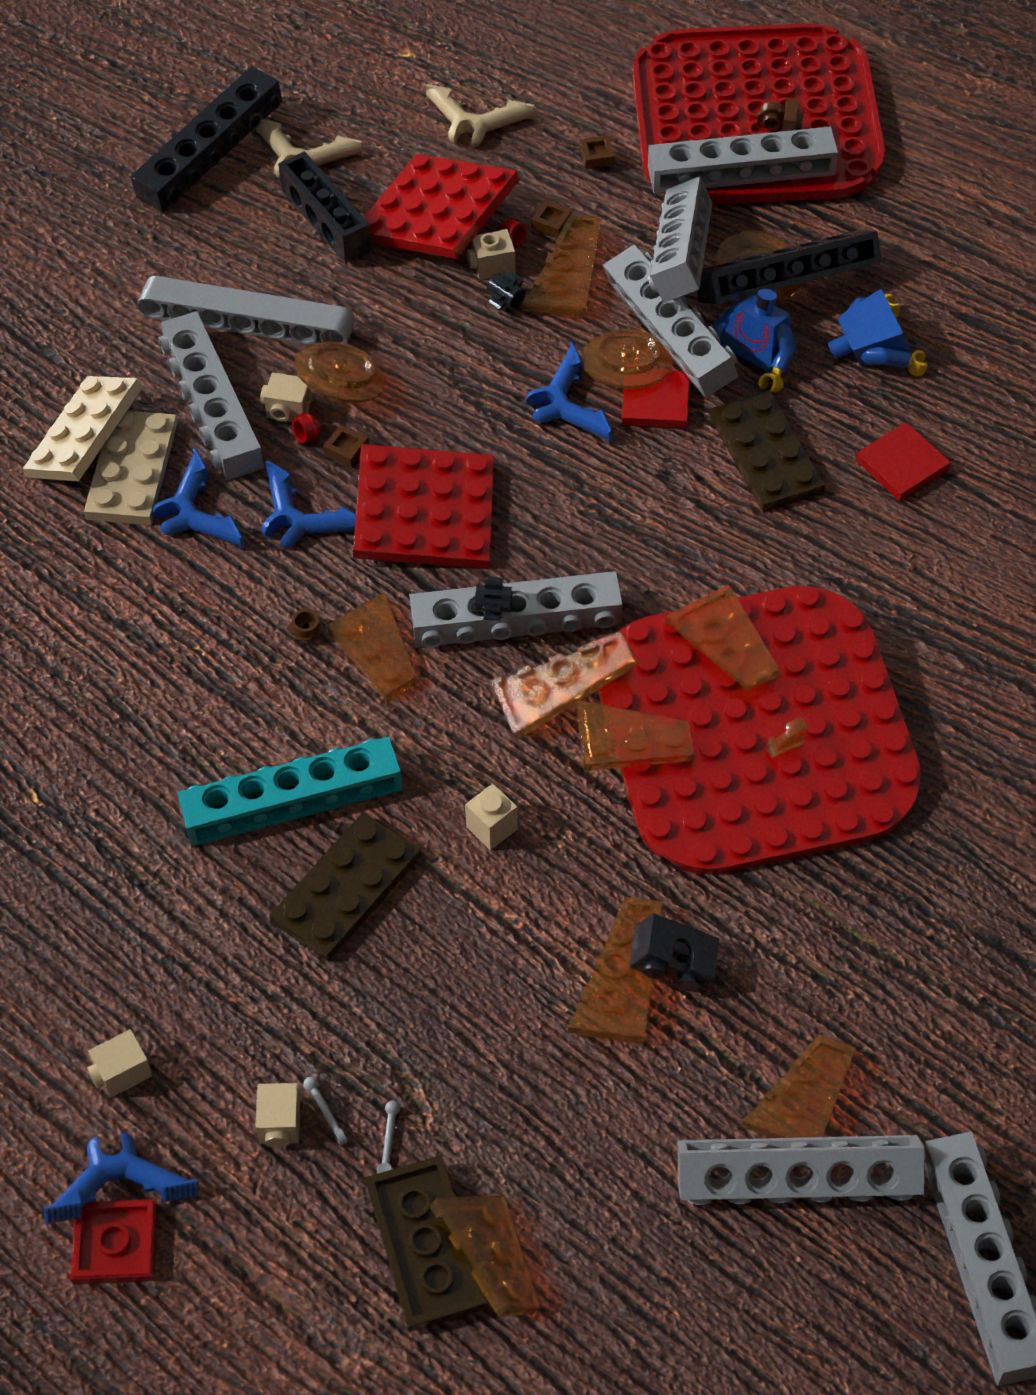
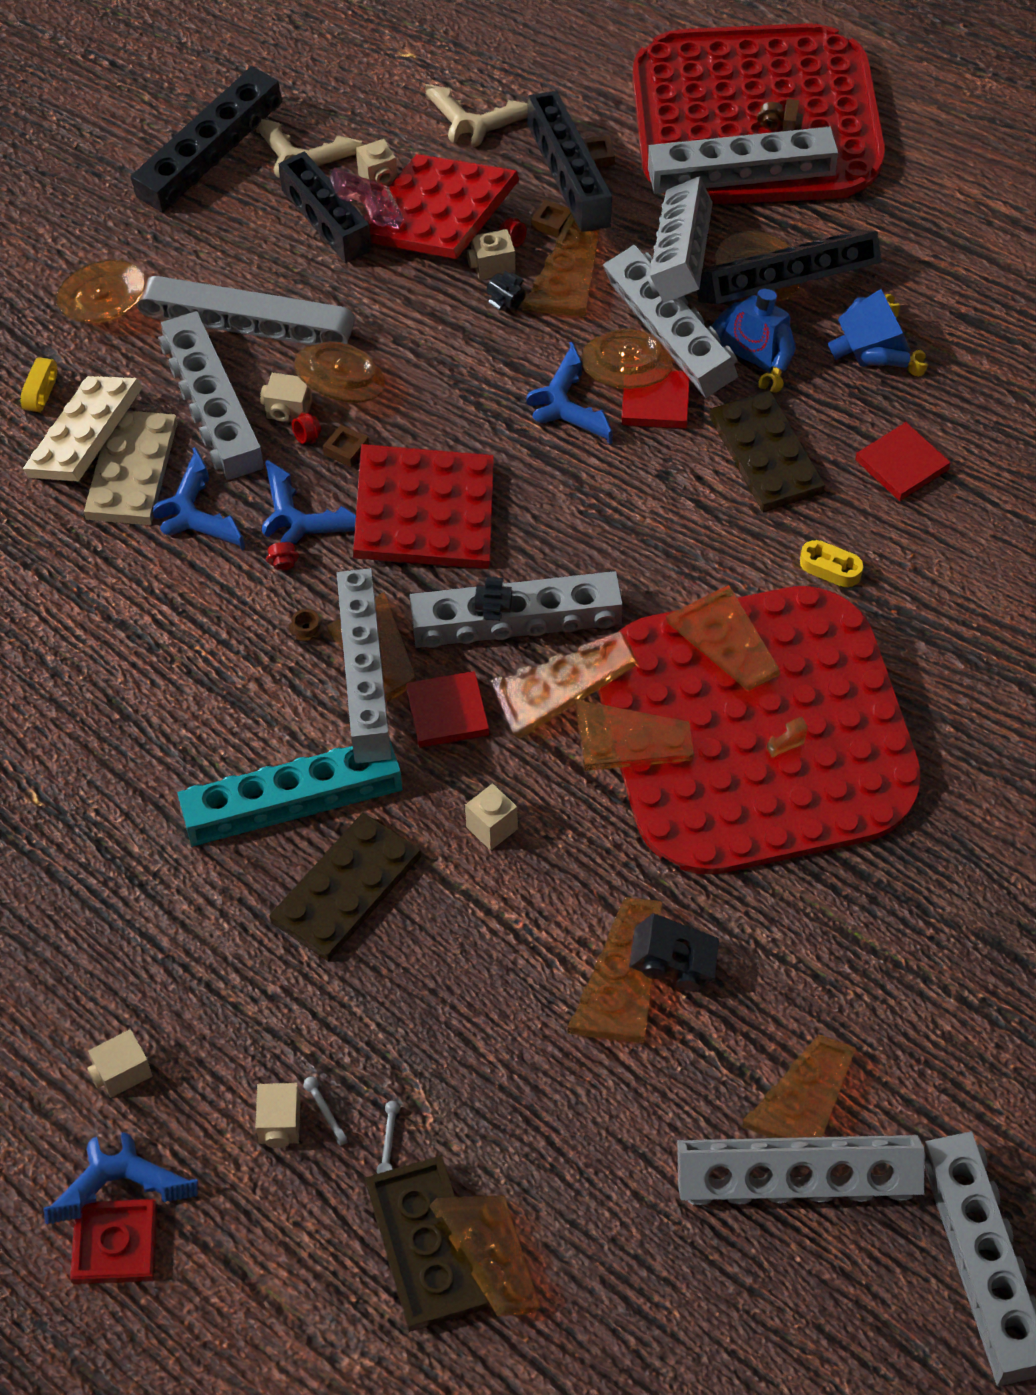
none -> yellow beam [21,357,57,413]
none -> clear orange piece [57,259,145,323]
none -> red plate [266,542,300,570]
none -> clear pink plate [329,168,404,229]
none -> light grey brick [336,568,392,763]
none -> tan brick [356,139,397,194]
none -> red tile [406,671,489,748]
none -> black brick [527,90,612,232]
none -> yellow beam [800,540,863,587]

